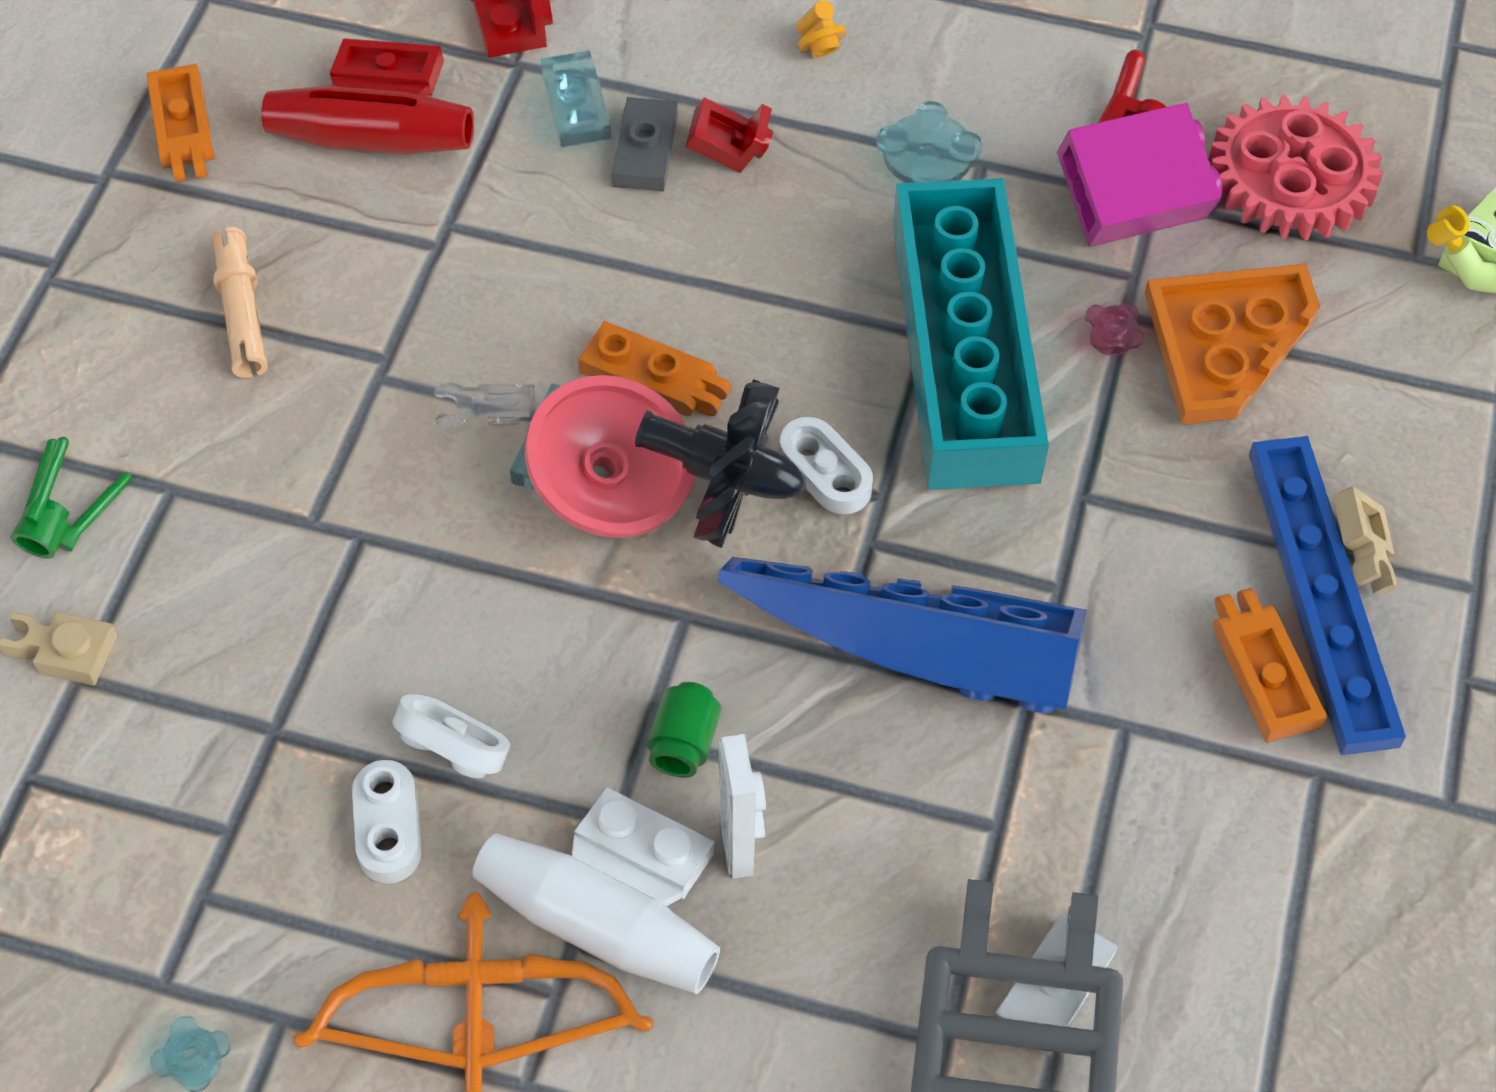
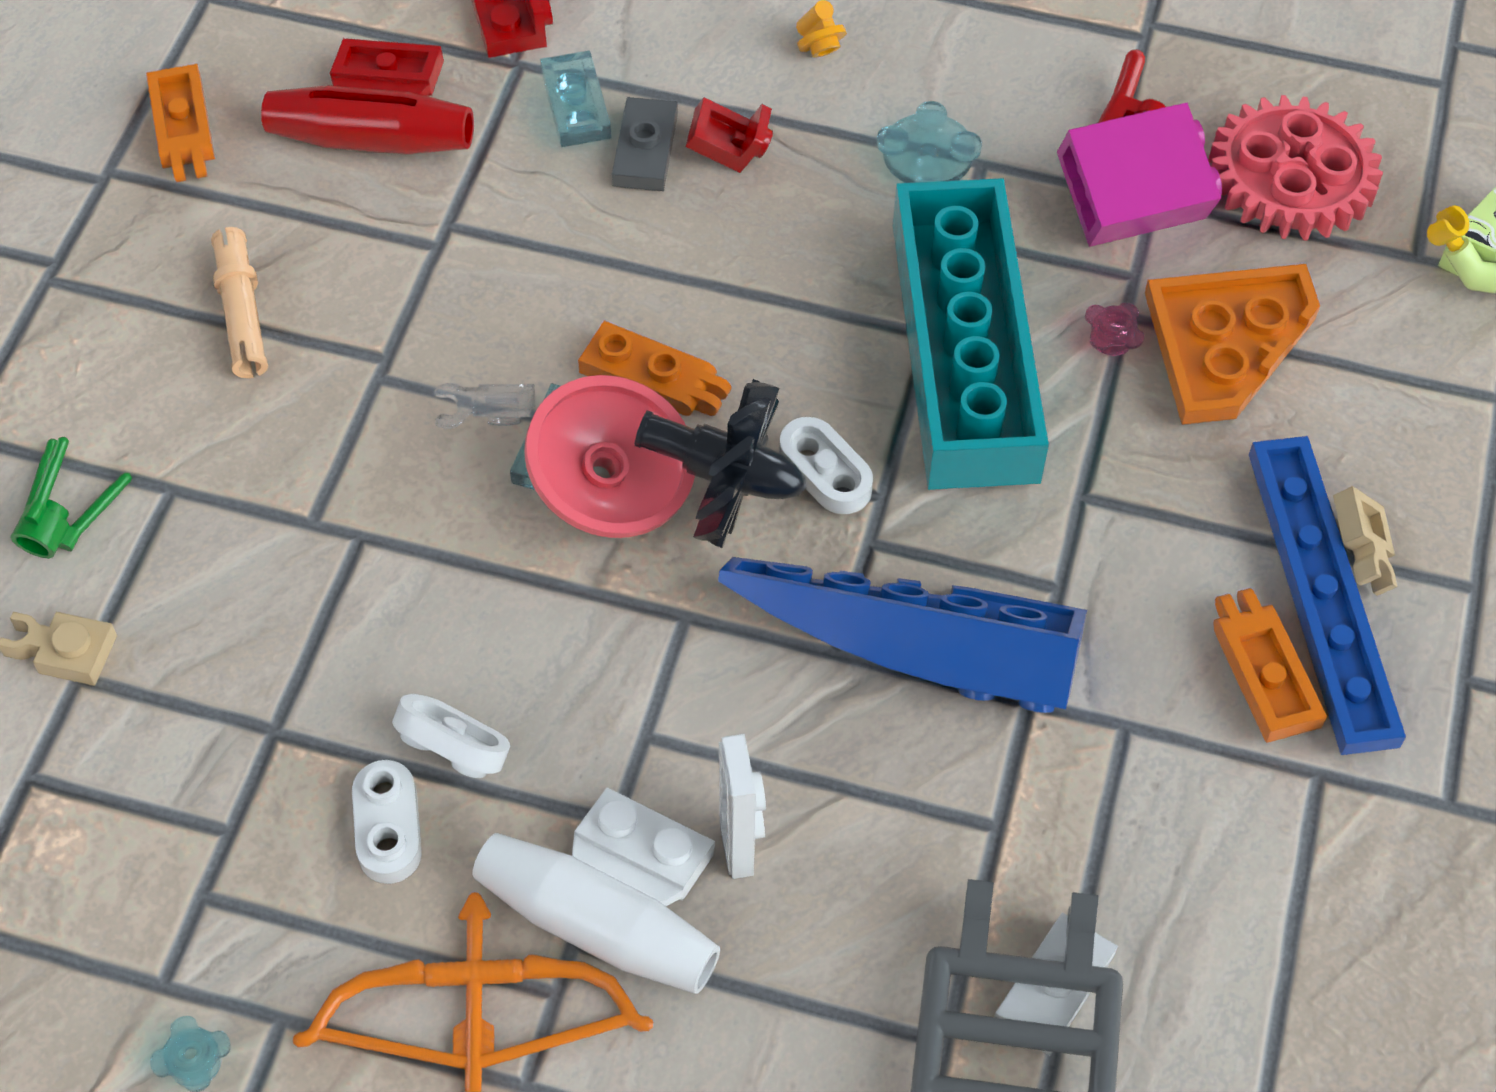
green brick [647,682,722,778] -> none

